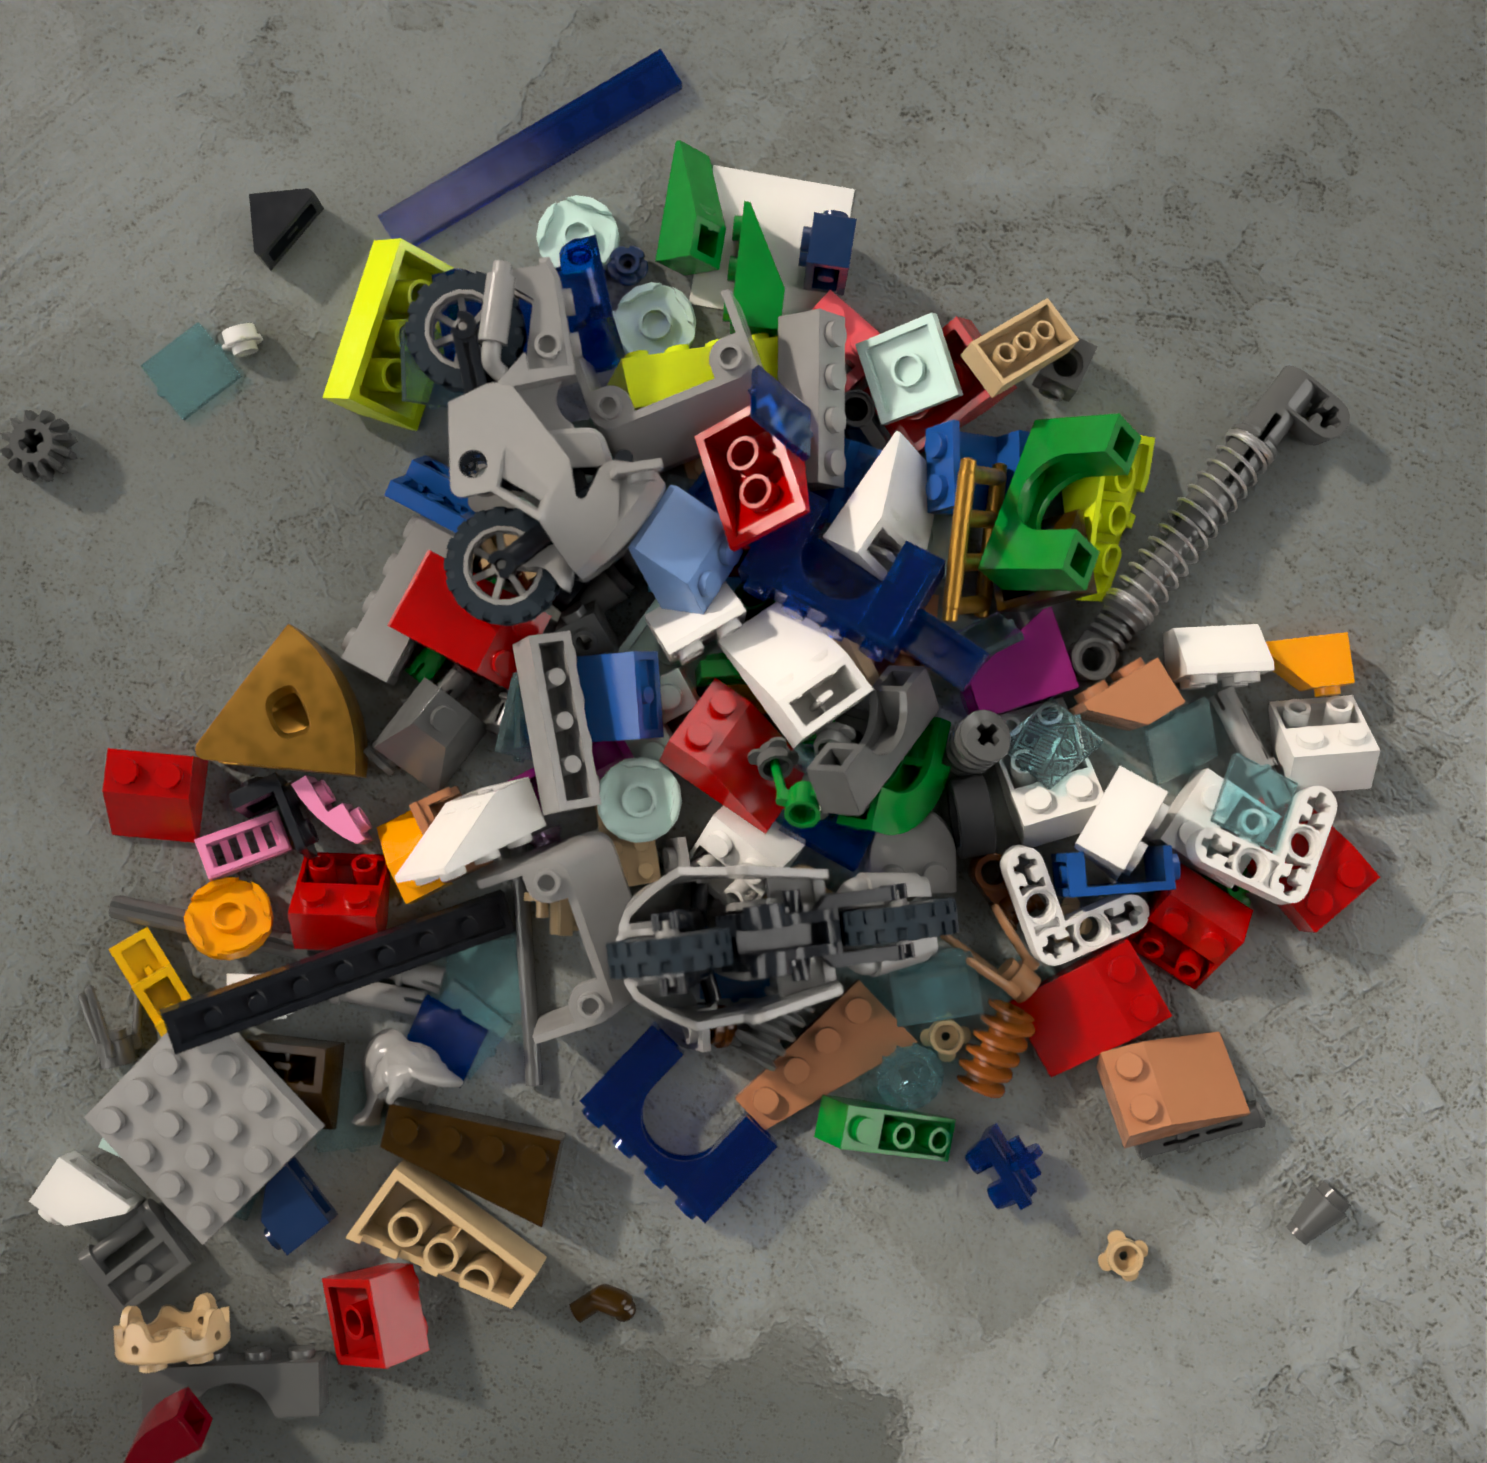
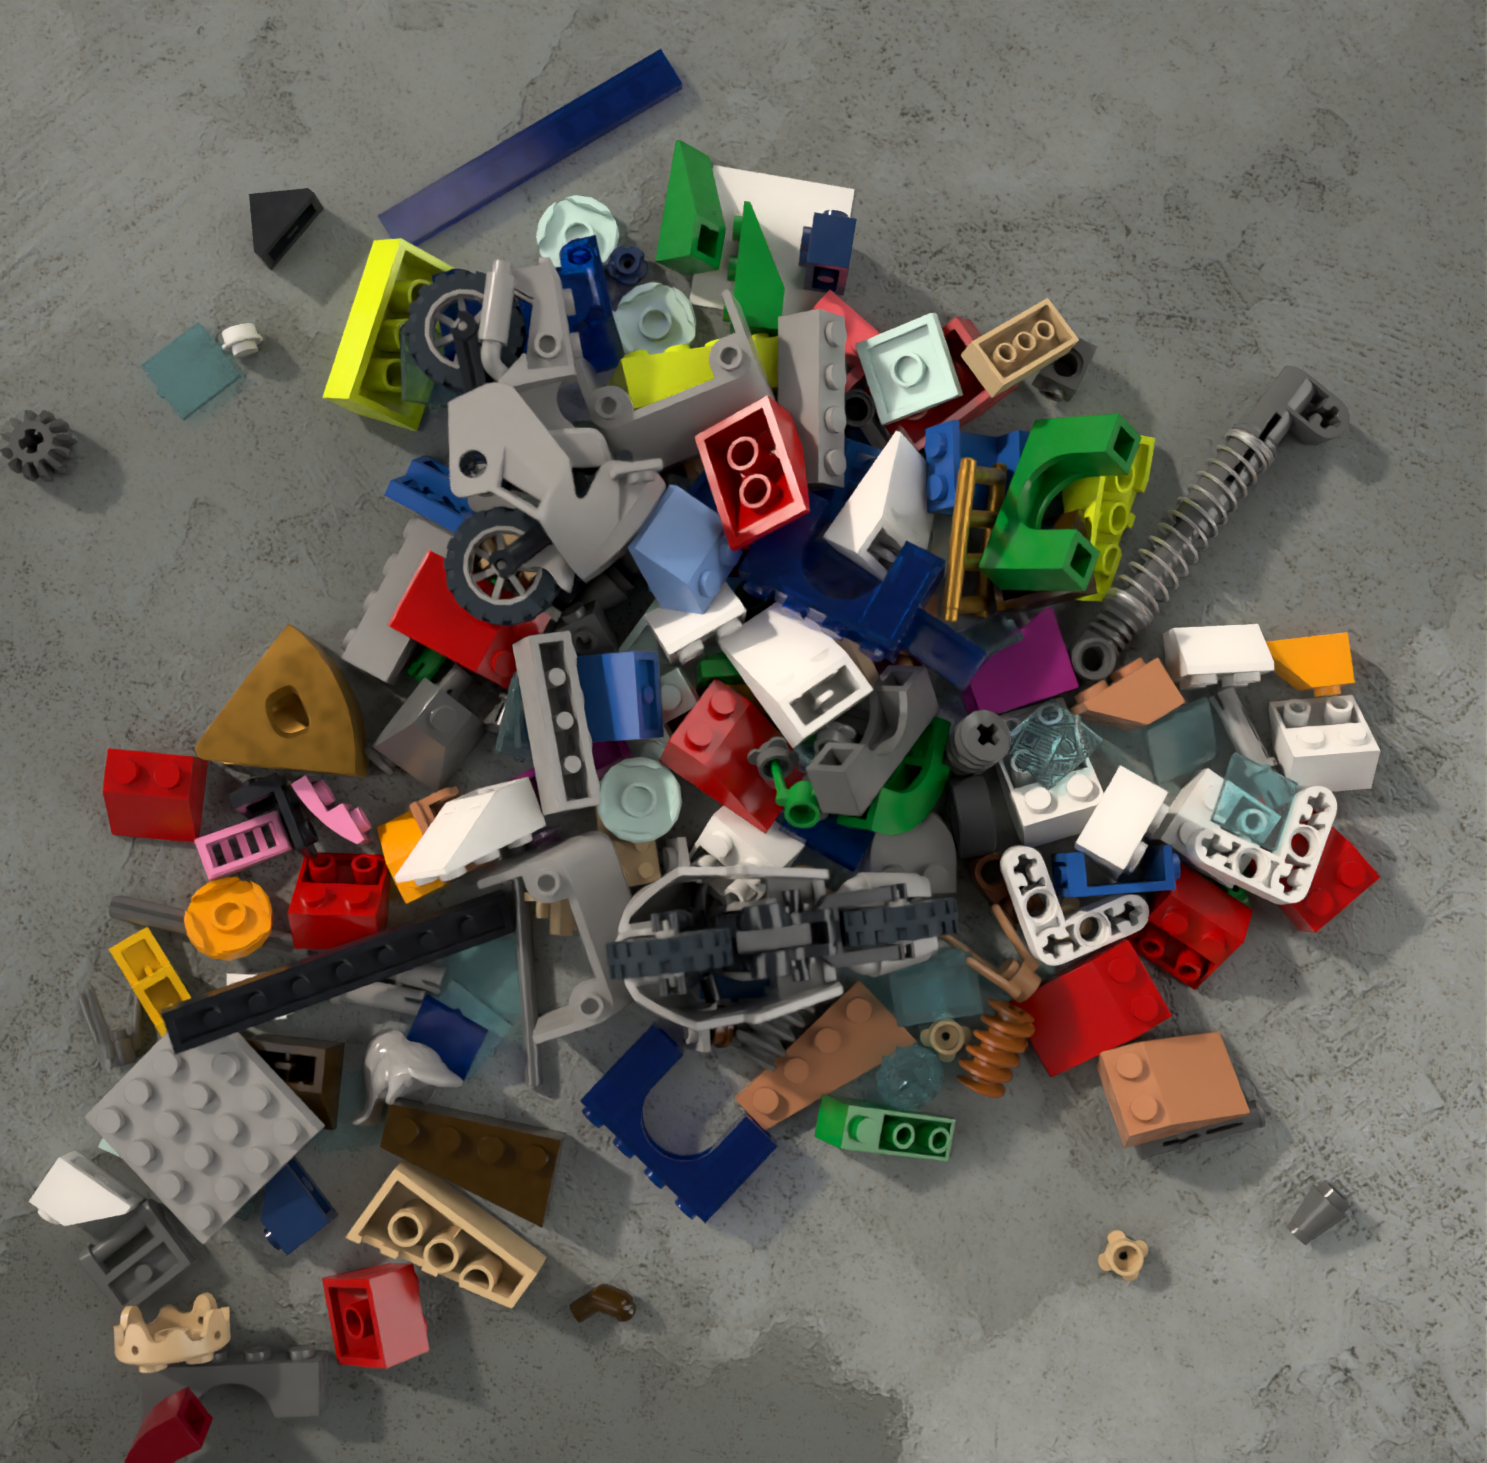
clear blue piece [748,365,814,461] -> none
clear blue hips [965,1123,1043,1210] -> none

